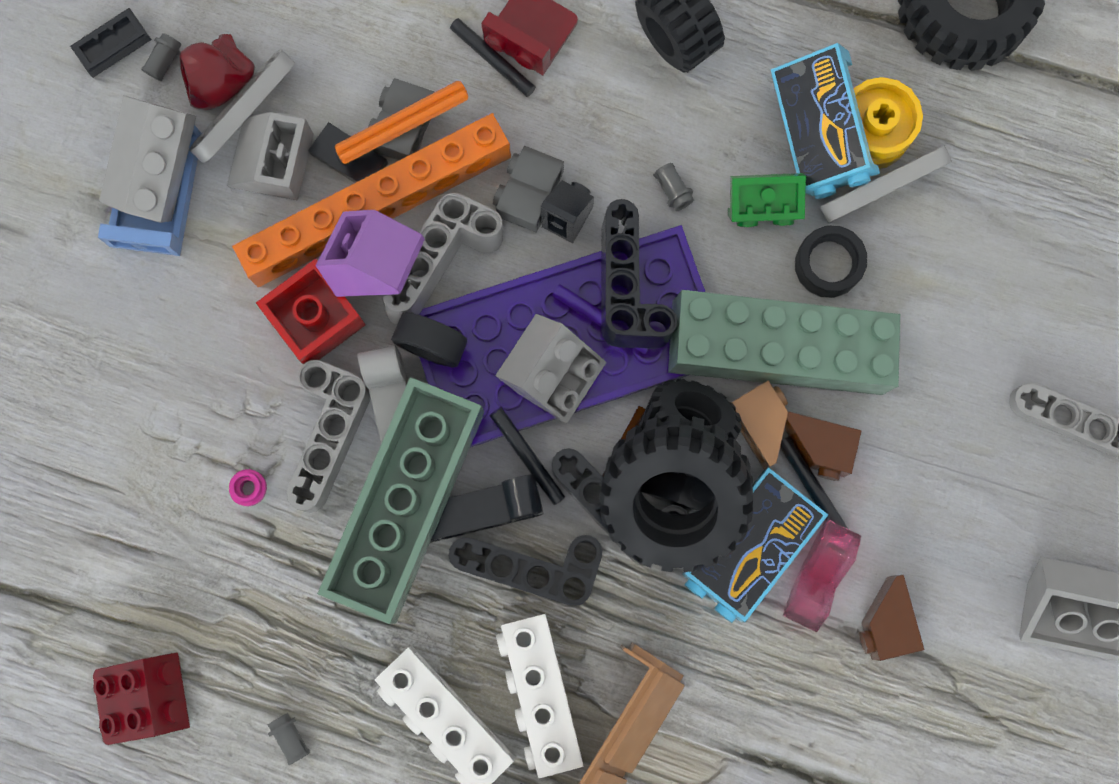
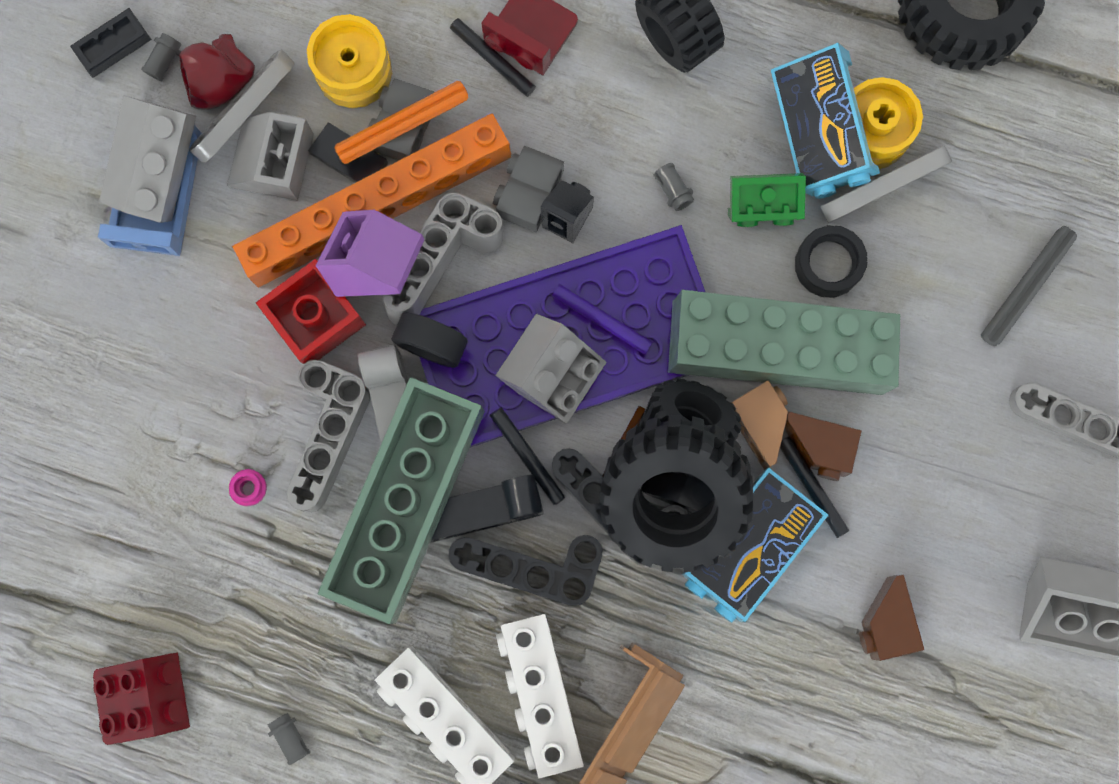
black beam [601,199,677,349] -> none
clear pink brick [782,519,862,632] -> none
none -> yellow wheel [307,14,393,108]
none -> dark grey axle [981,226,1077,347]

